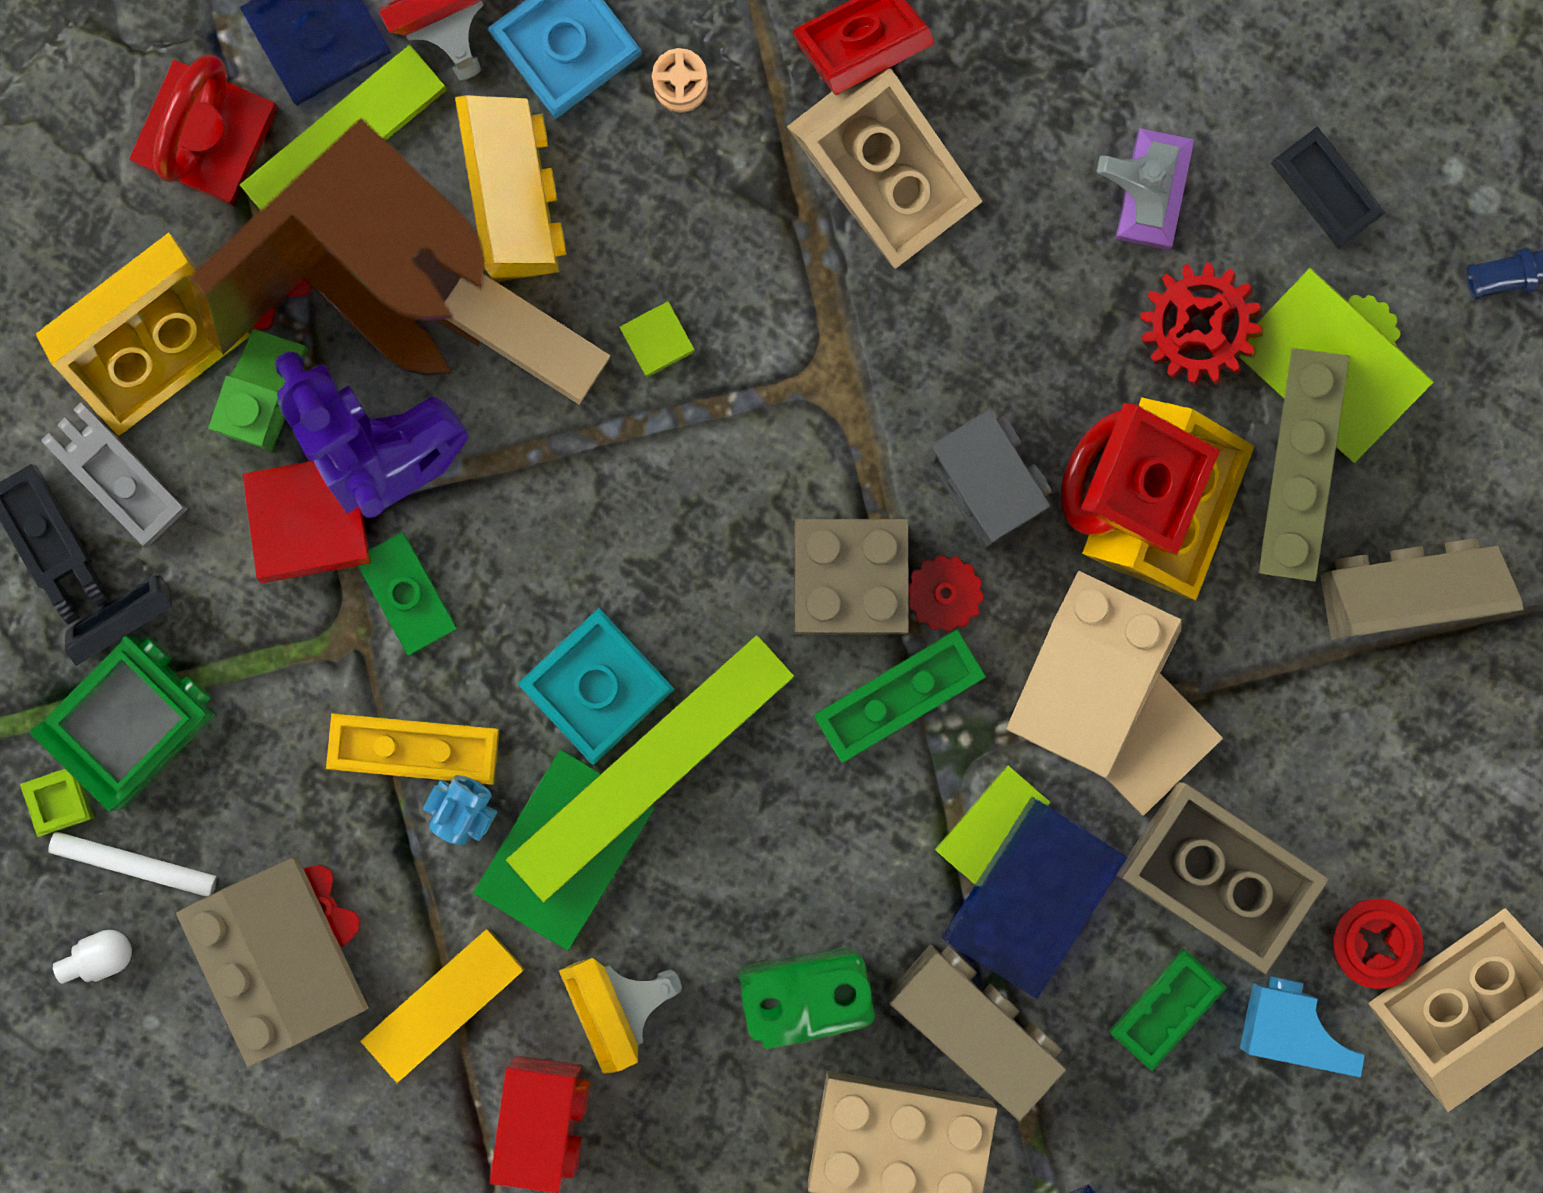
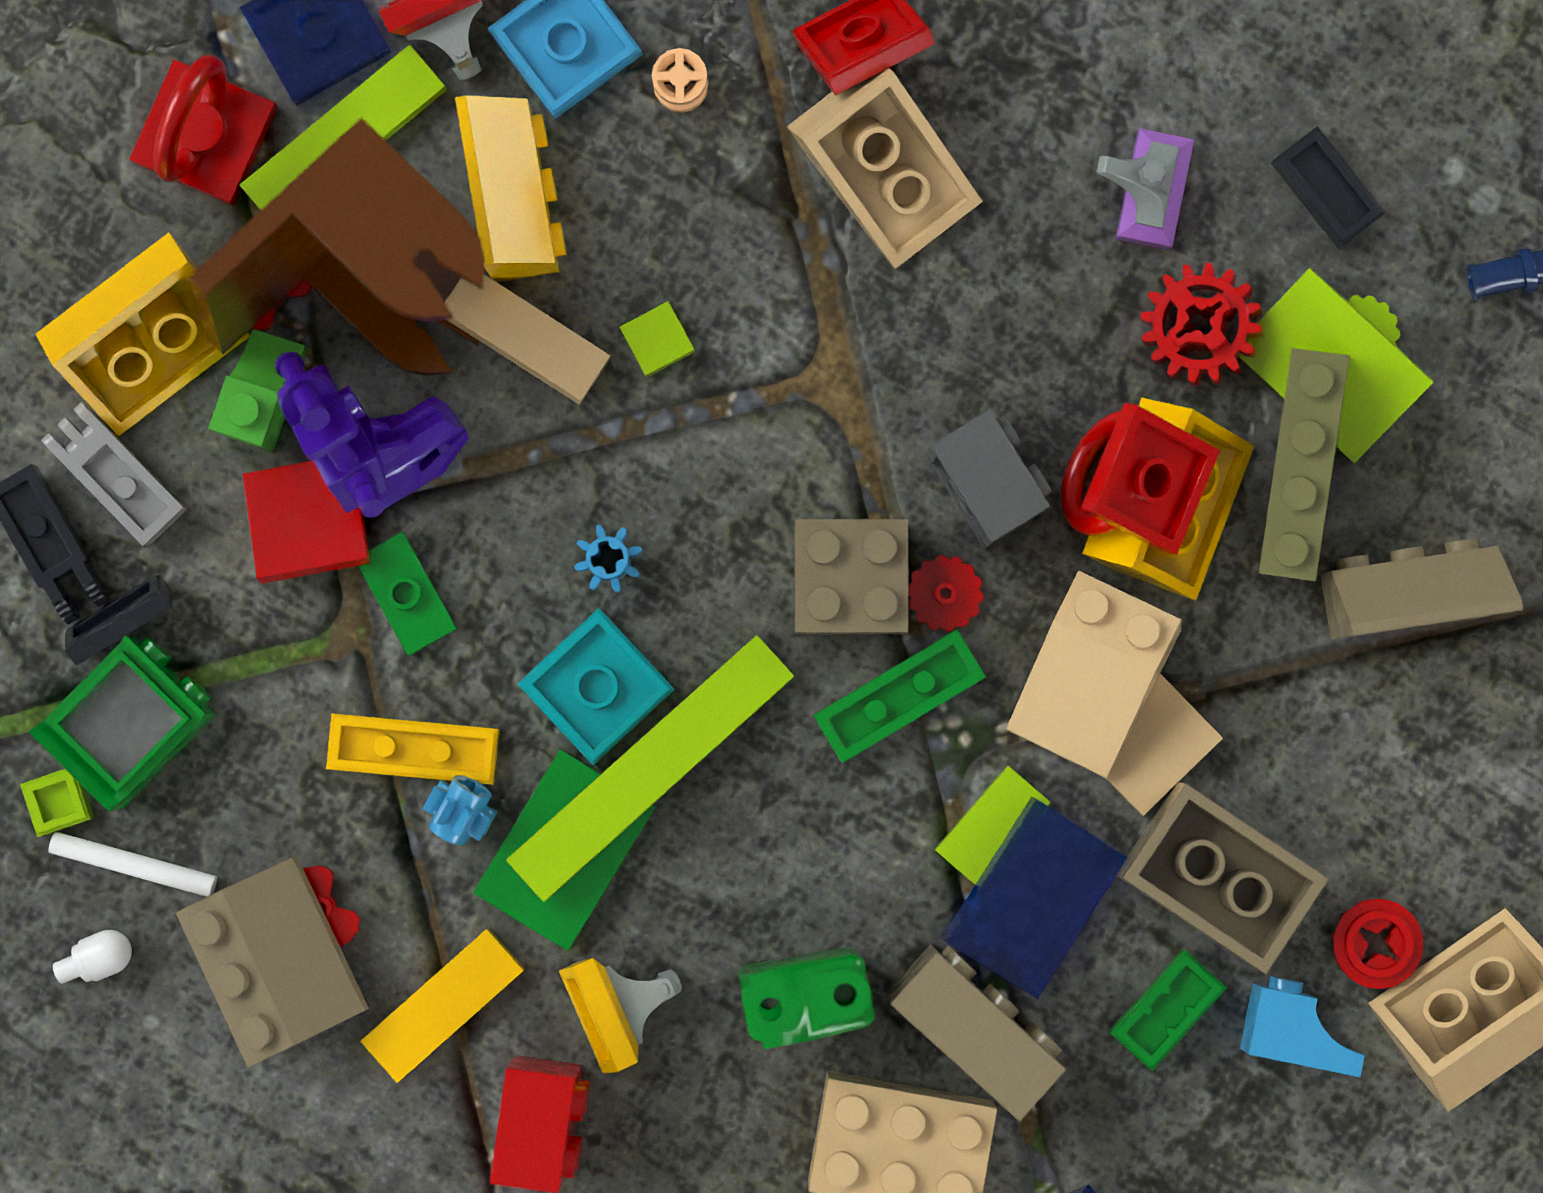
none -> dark azure gear [574,525,643,594]

